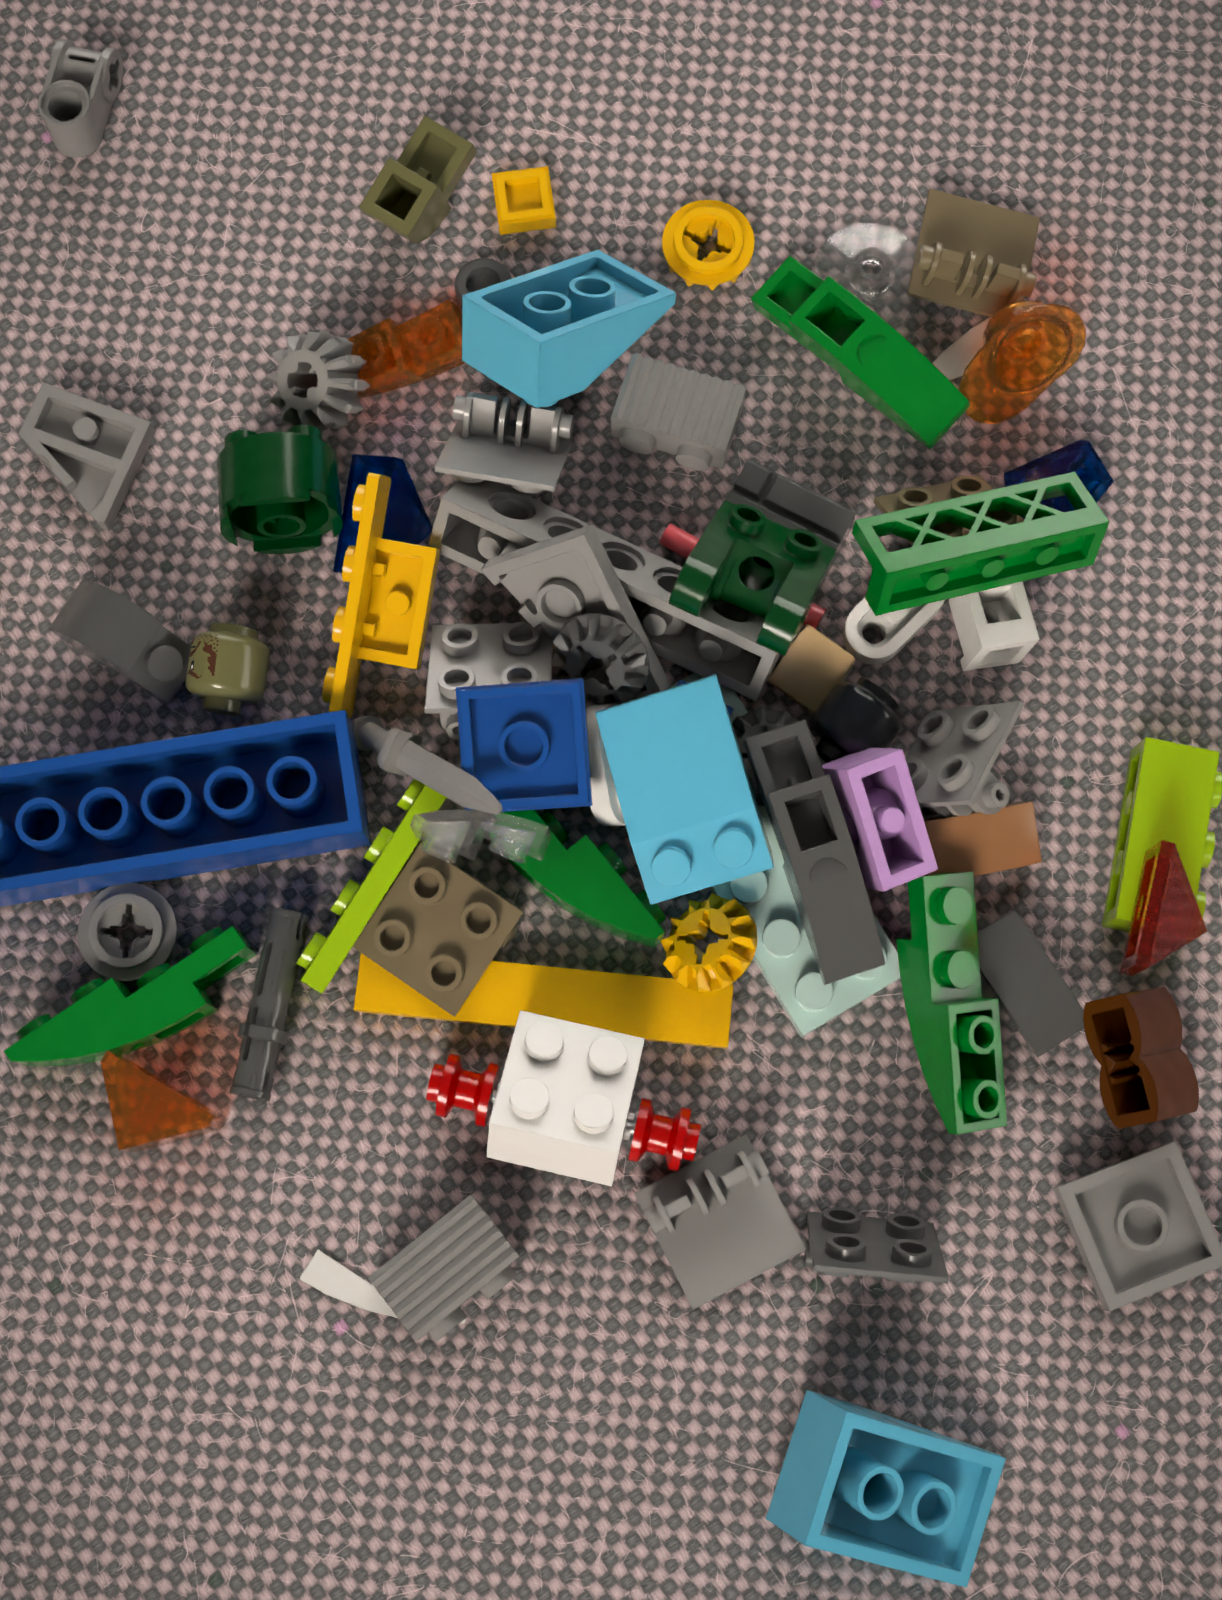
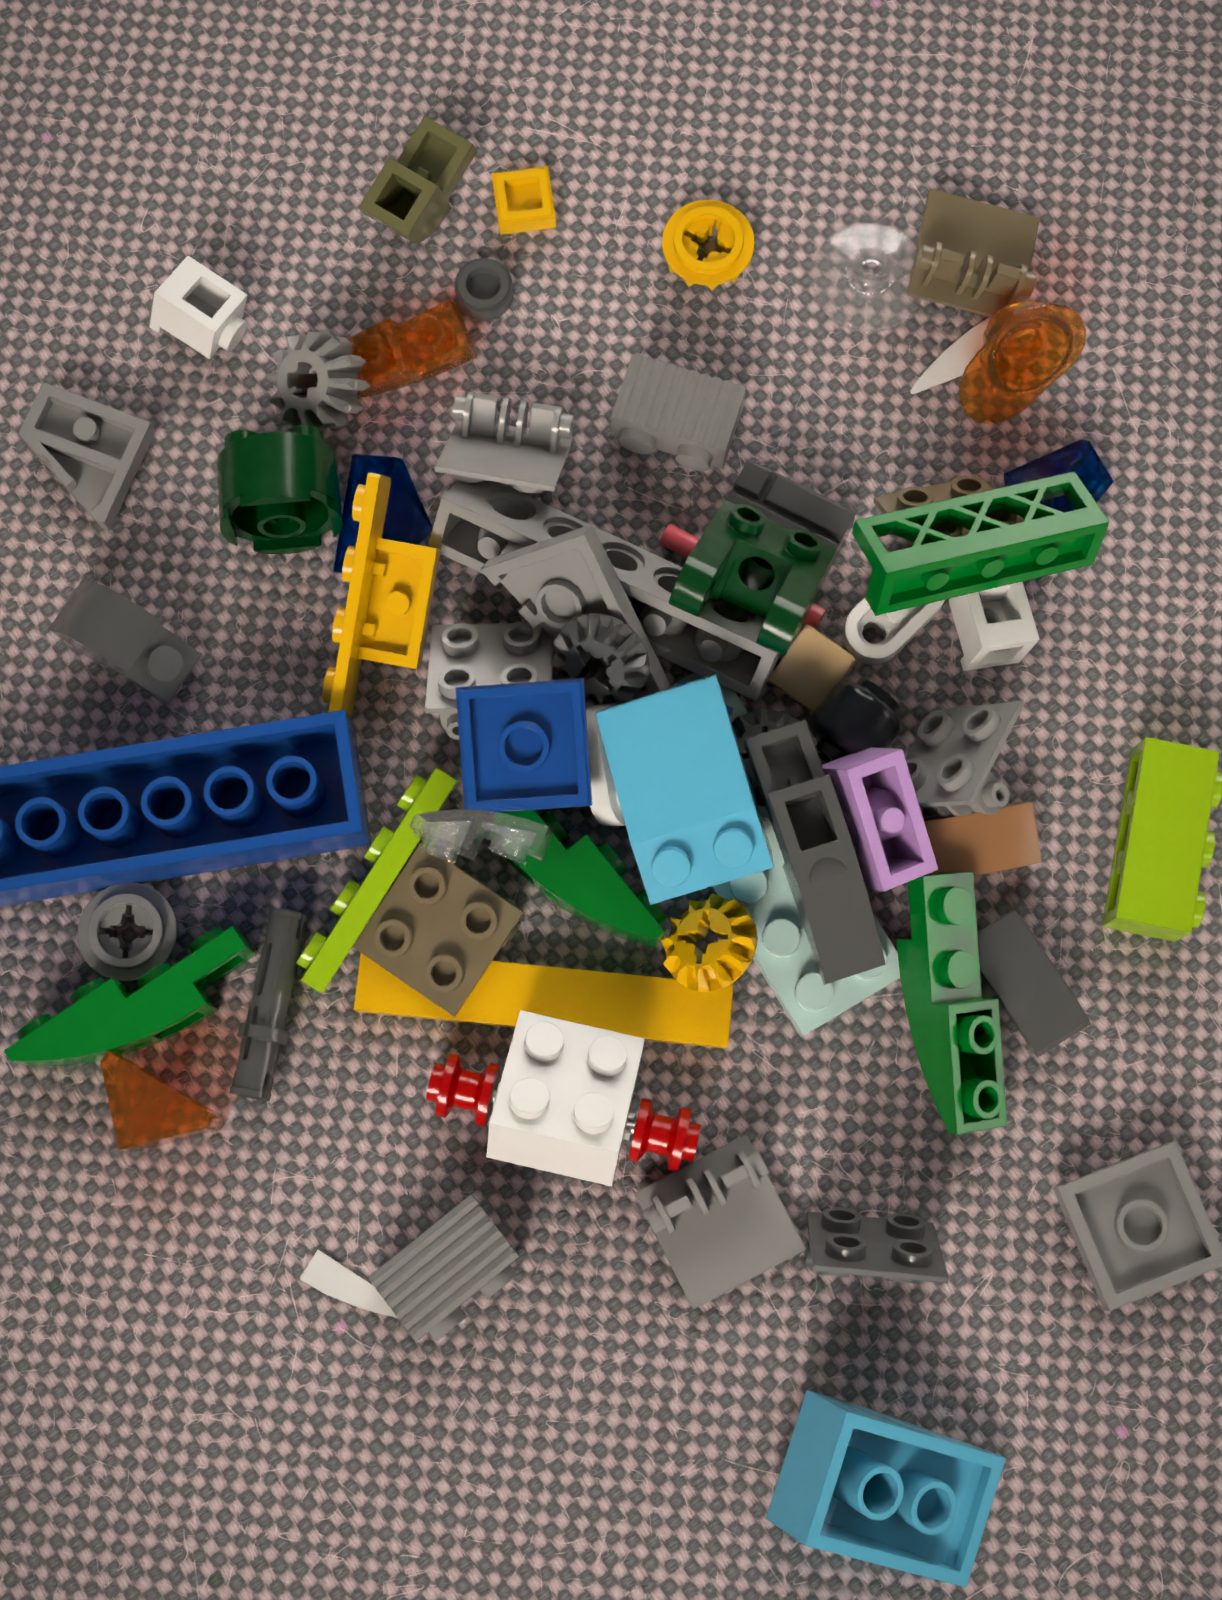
light grey piece [38,38,123,157] -> none
olive head [186,623,270,716] -> none
light grey sword [353,716,502,815] -> none
medium azure slope [462,250,676,409] -> none
green slope [751,256,970,449] -> none
reddish brown brick [1083,986,1199,1129] -> none
clear red slope [1120,840,1207,976] -> none
none -> white brick [149,256,248,359]

